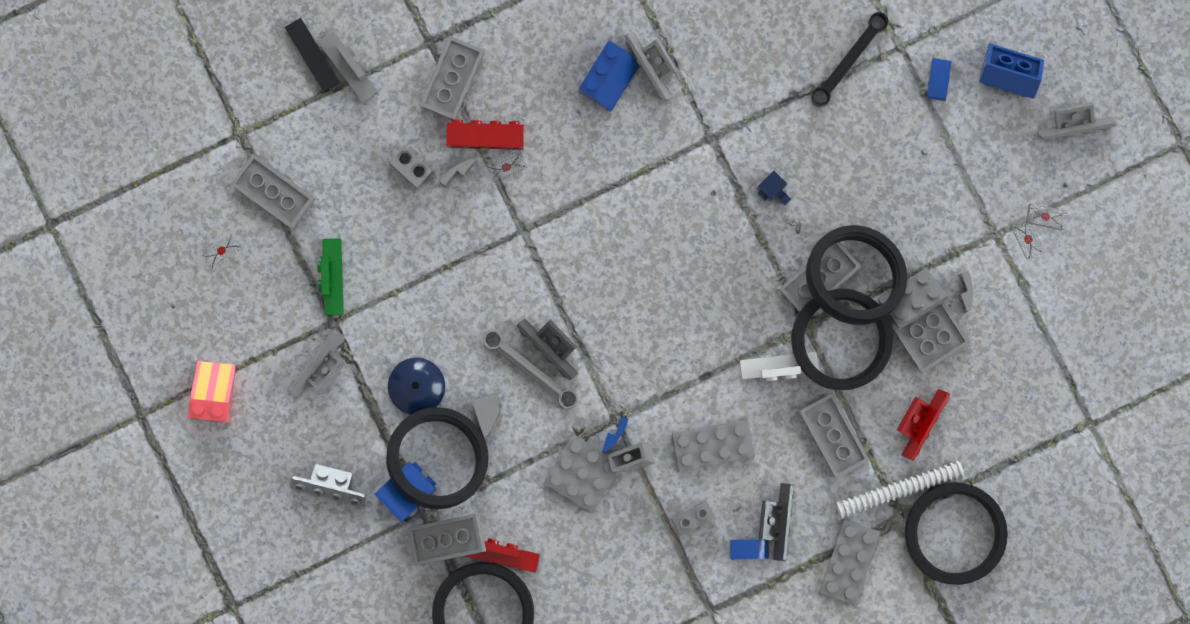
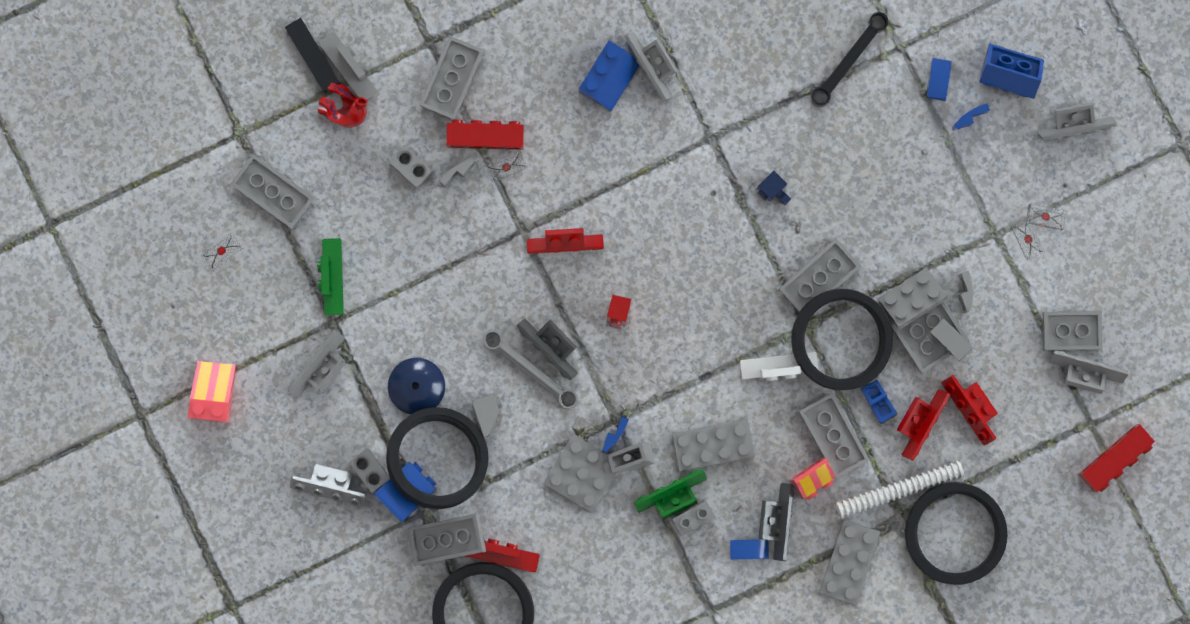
black tyre [806,225,907,325] -> none
none -> red piece [318,83,368,128]
none -> light grey brick [349,448,390,493]
none -> red bracket [527,228,604,254]
none -> red brick [606,294,631,329]
none -> green bracket [634,469,707,520]
none -> coral slope [789,458,836,500]
none -> blue slope [861,380,897,424]
none -> light grey slope [930,319,973,361]
none -> red bracket [941,375,998,446]
none -> blue slope [952,103,990,131]
none -> light grey plate [1043,311,1102,351]
none -> light grey bracket [1049,350,1129,394]
none -> red brick [1078,424,1155,492]

